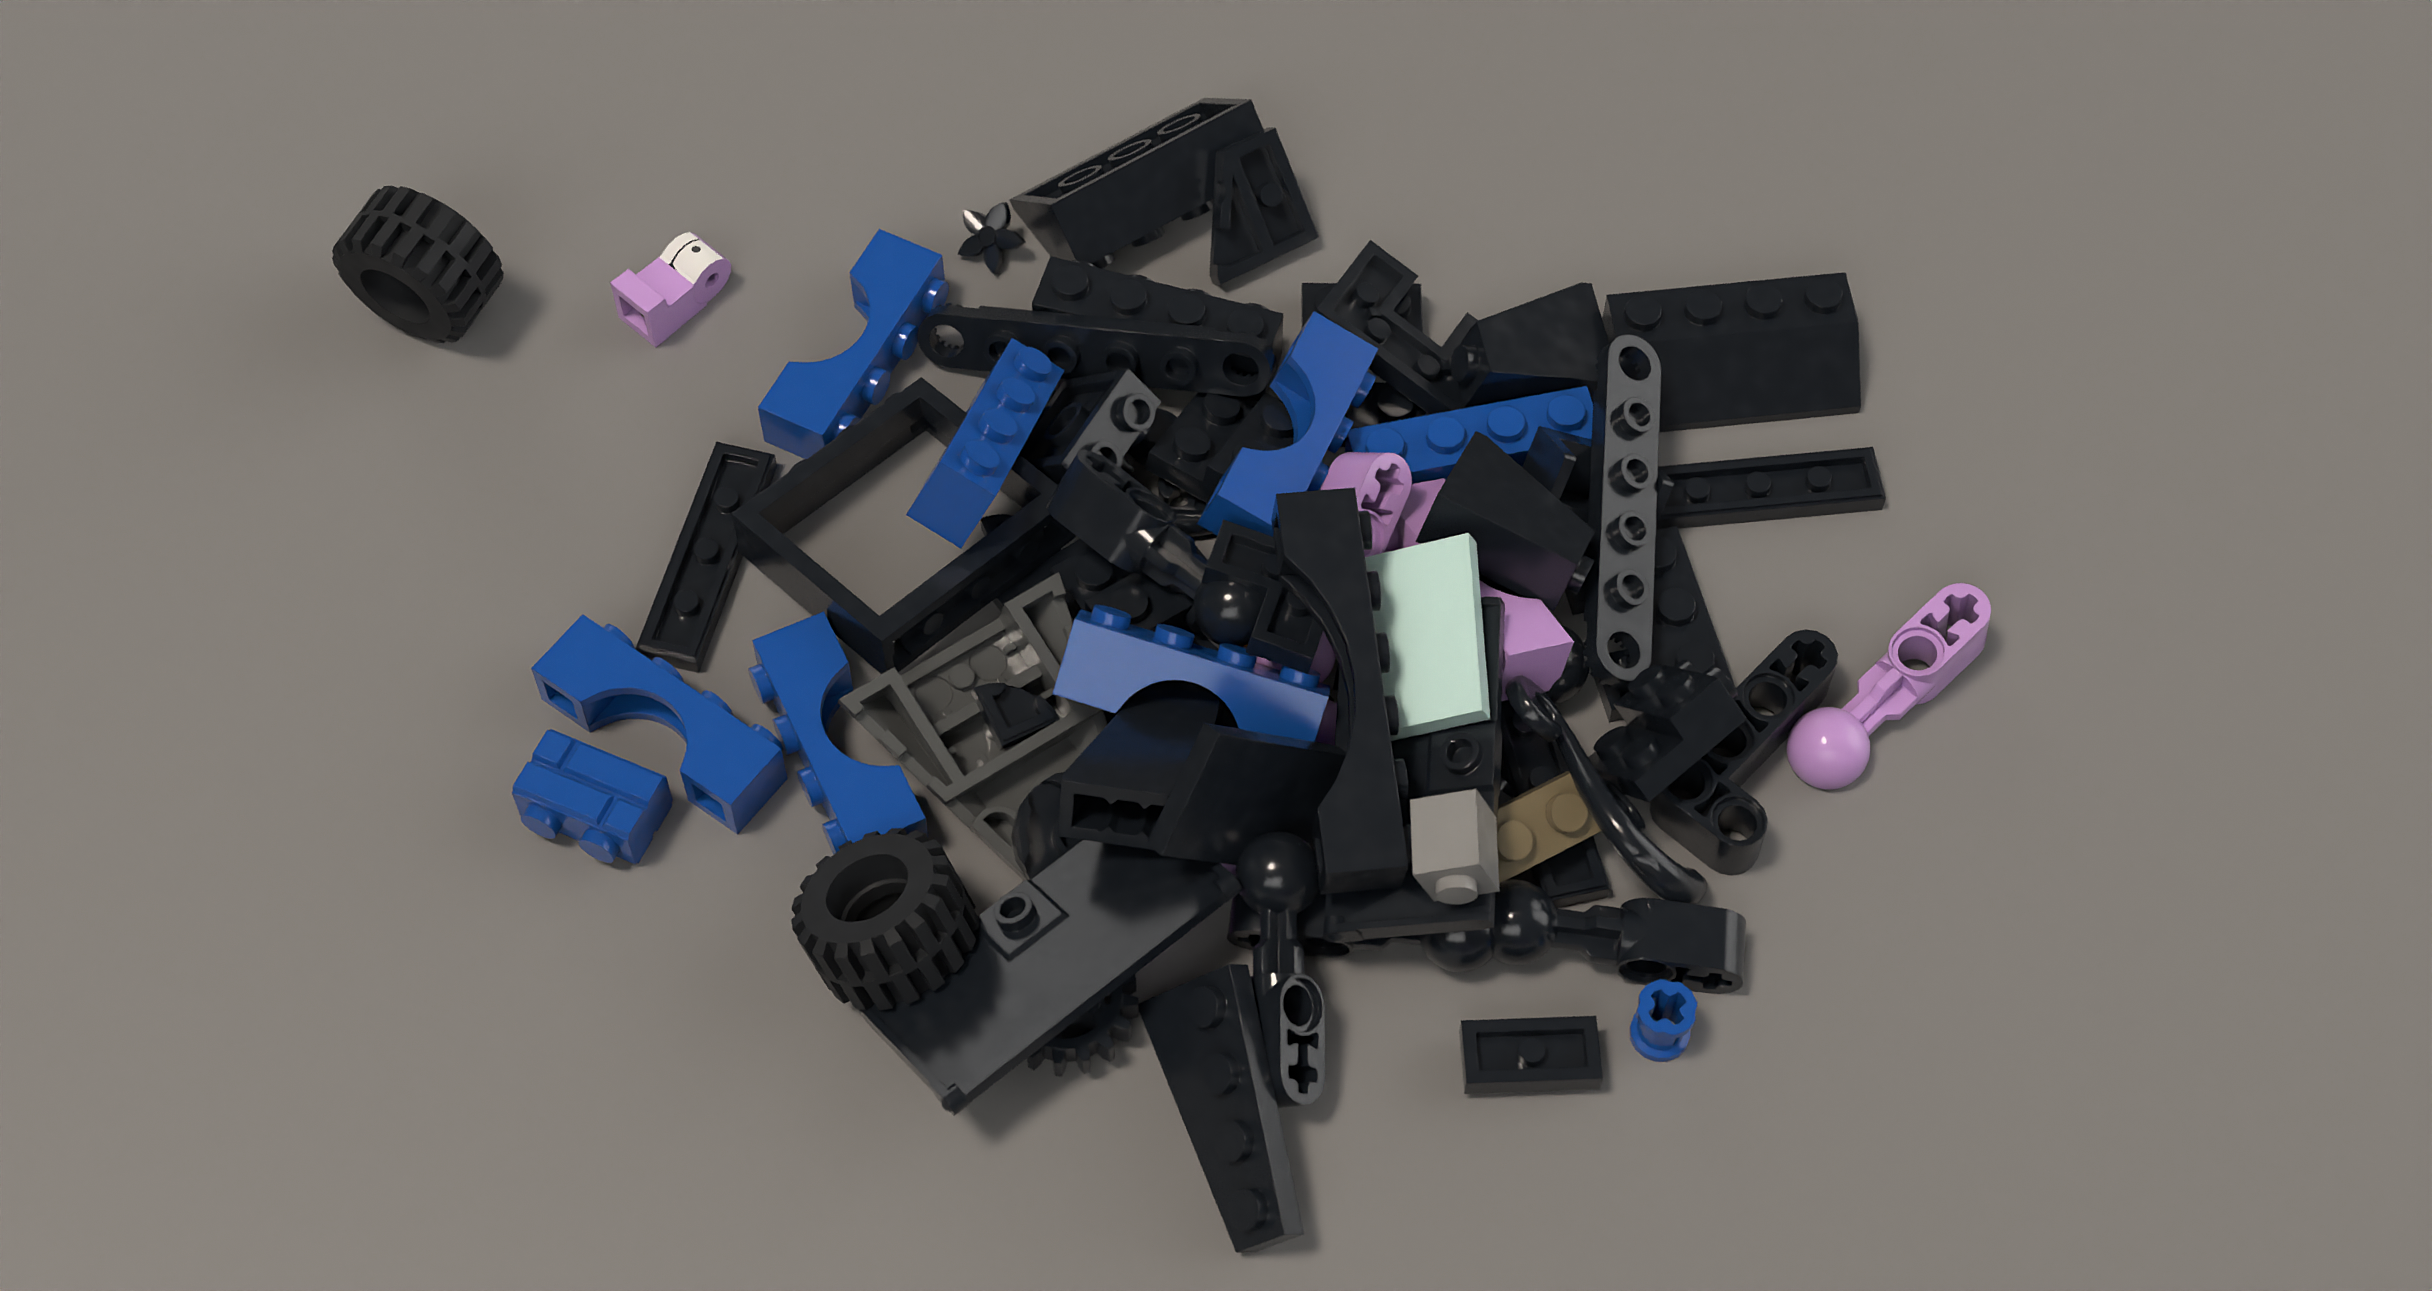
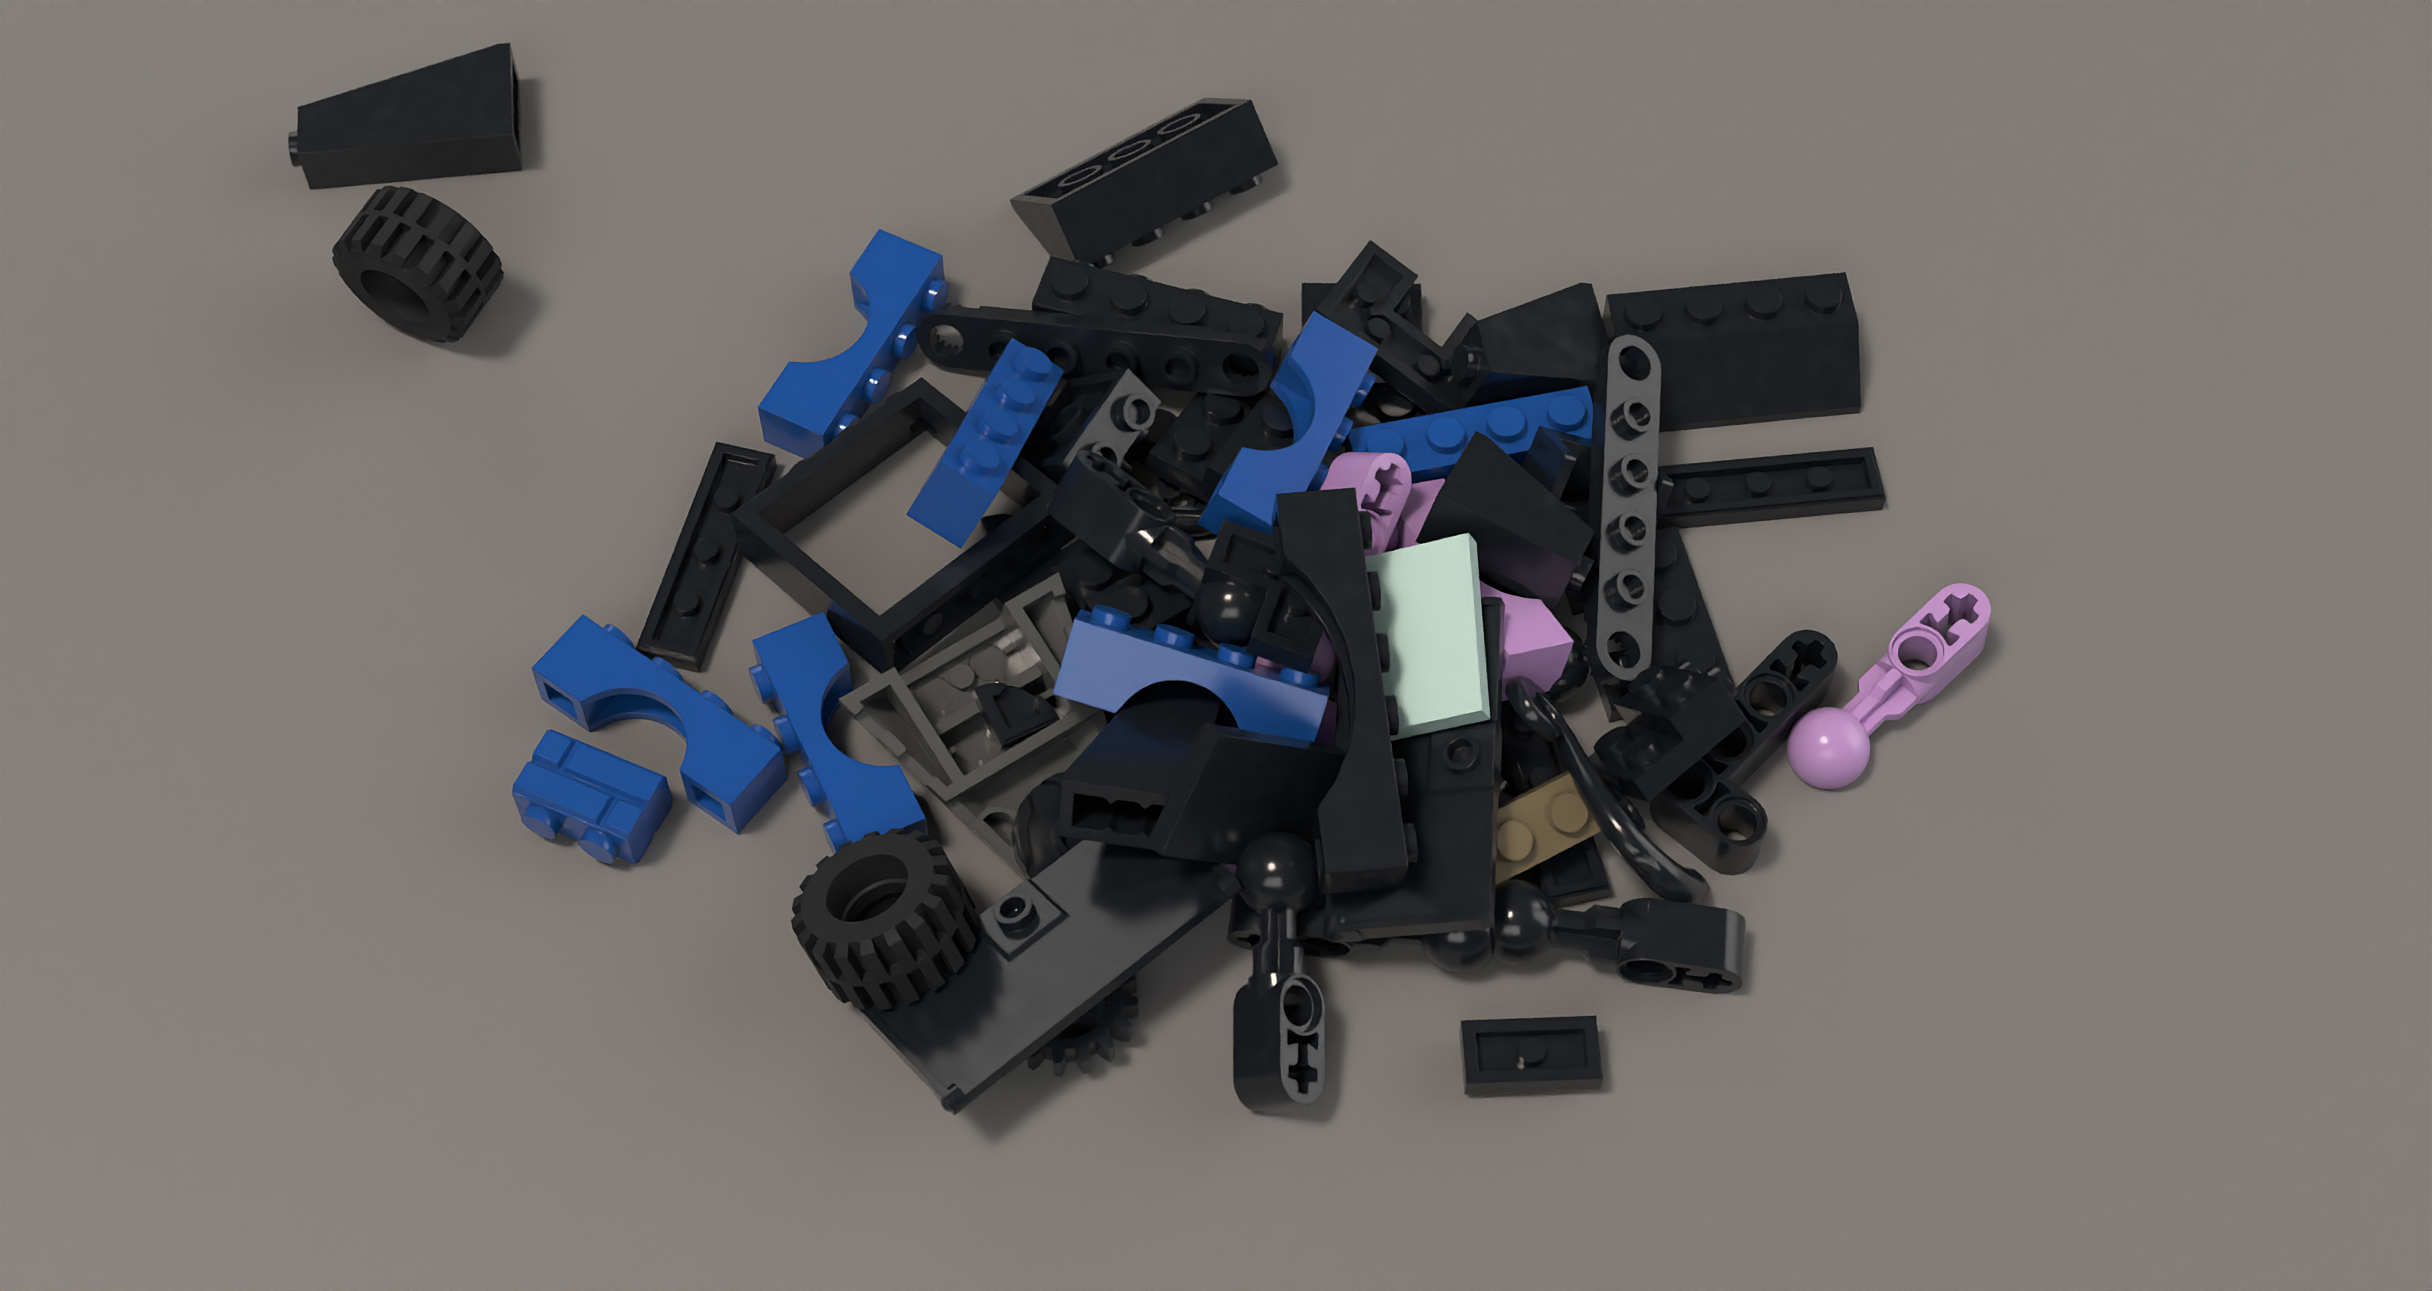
lavender leg [610,232,731,348] -> none
black plant [957,202,1026,274] -> none
black wing [1139,964,1304,1253] -> none
black wing [1209,128,1319,284] -> none
light grey brick [1410,789,1499,904] -> none
blue bush [1629,979,1697,1062] -> none
none -> black slope [288,43,522,190]

